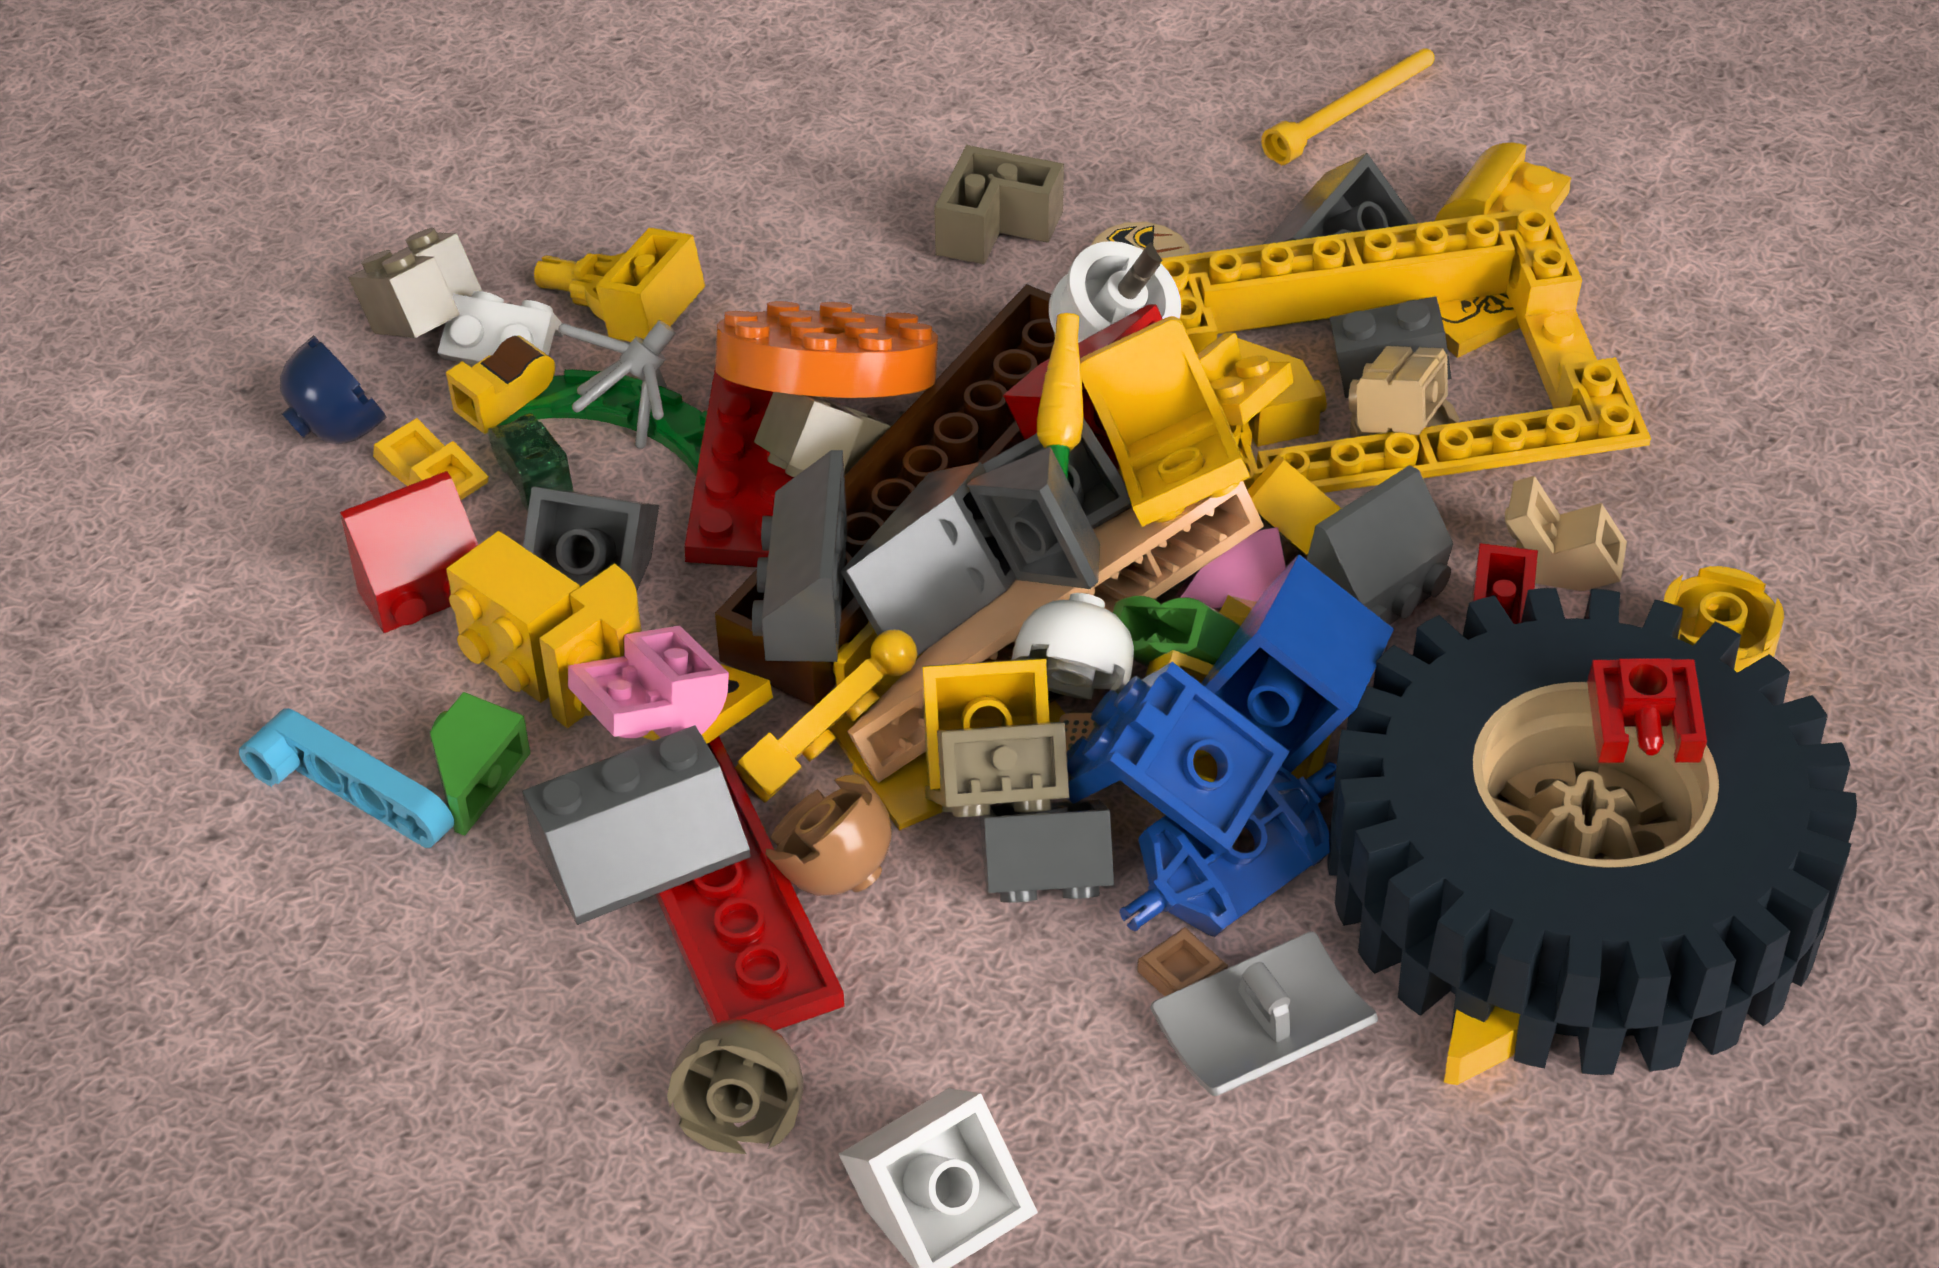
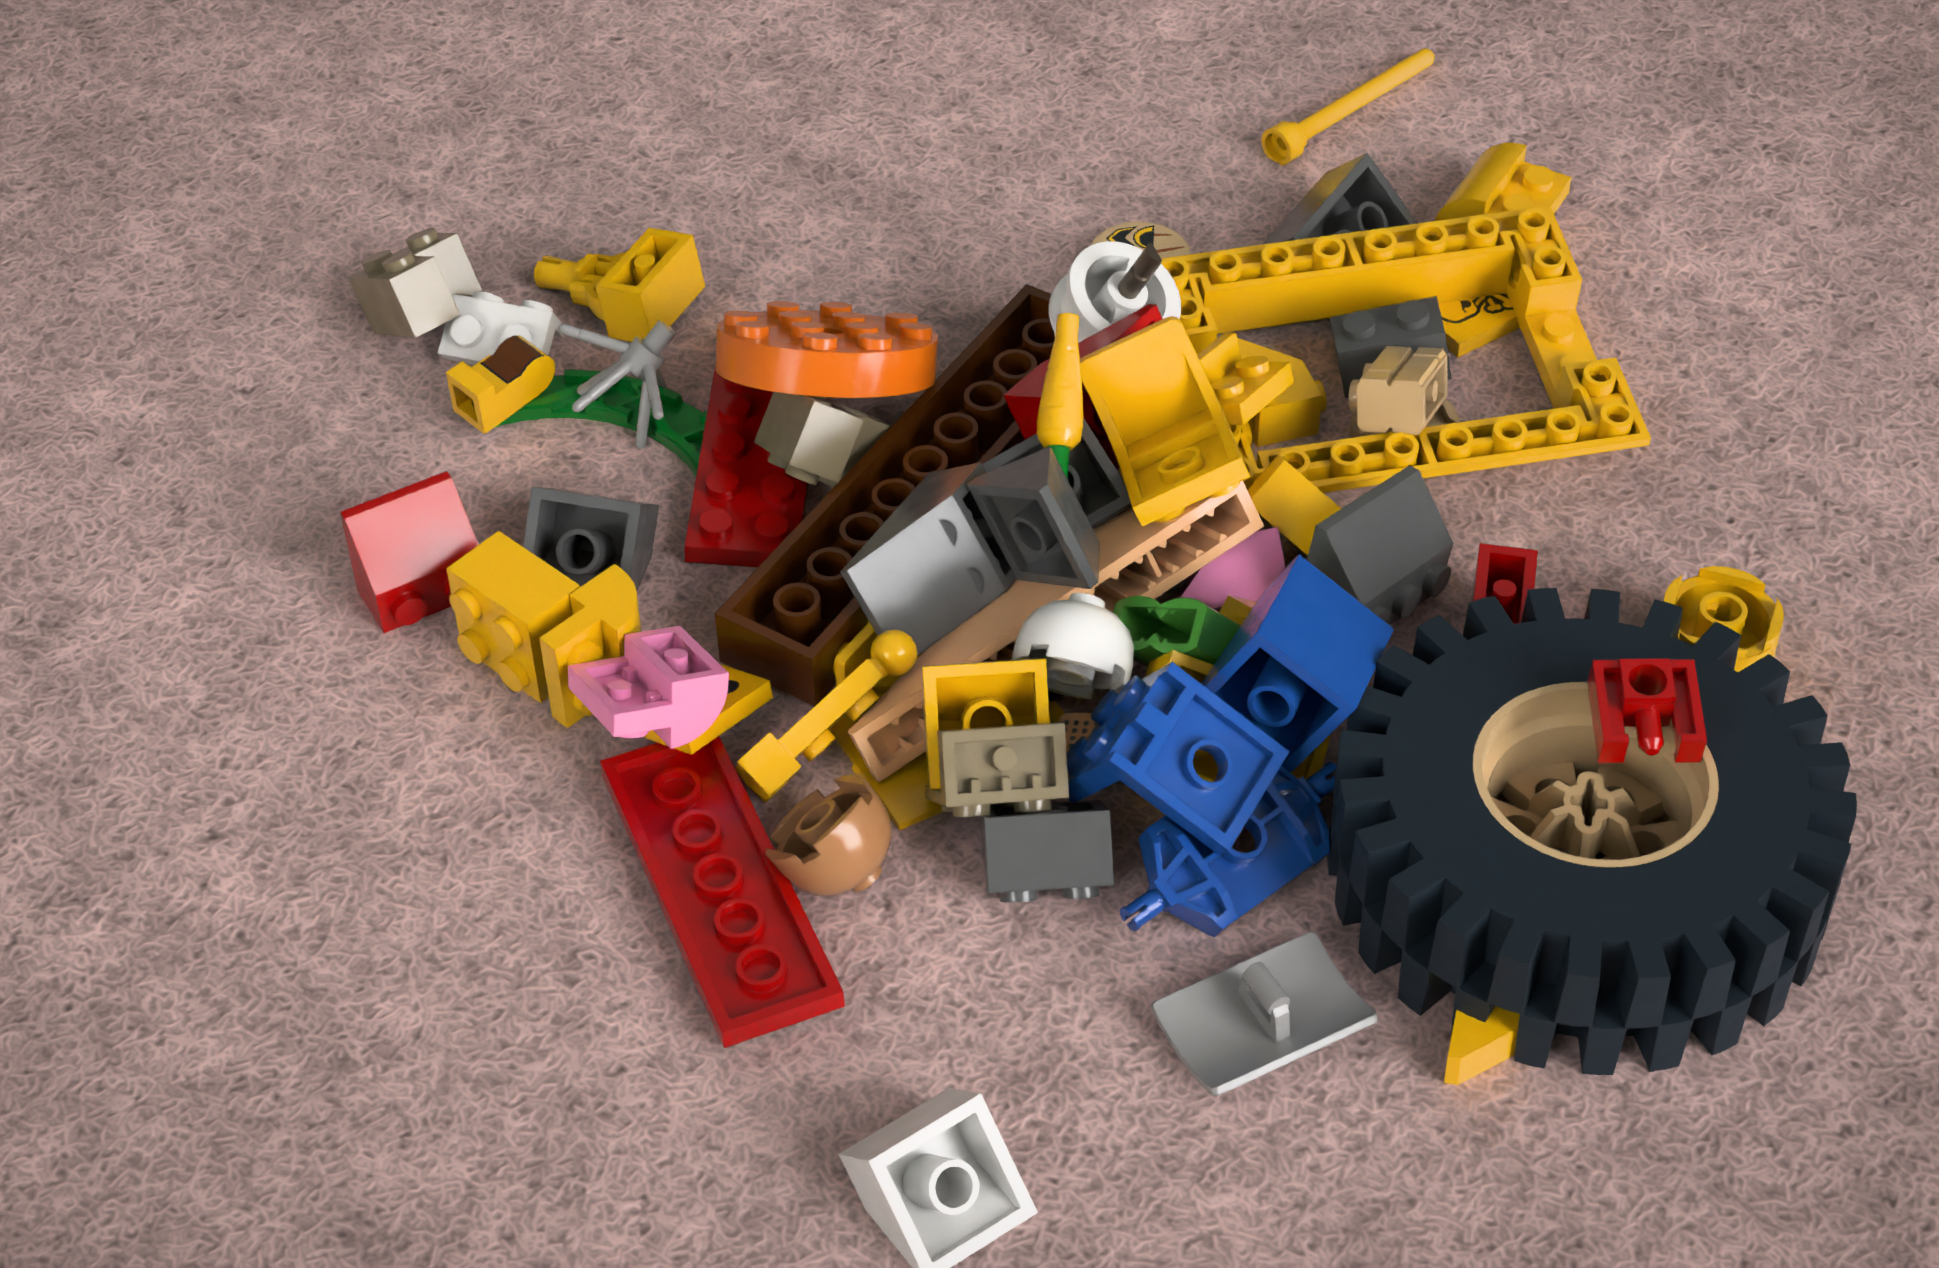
medium azure beam [239,708,454,848] -> none
dark blue cylinder [280,335,387,445] -> none
yellow slope [373,418,489,500] -> none
bright green slope [430,692,531,836] -> none
clear green leg [488,413,574,512] -> none
slope [522,725,751,925] -> none
dark tan cylinder [667,1019,803,1154] -> none
dark grey slope [752,450,848,662] -> none
dark tan brick [934,145,1064,265] -> none
medium nougat tile [1137,927,1228,996] -> none
tan brick [1505,476,1627,591] -> none

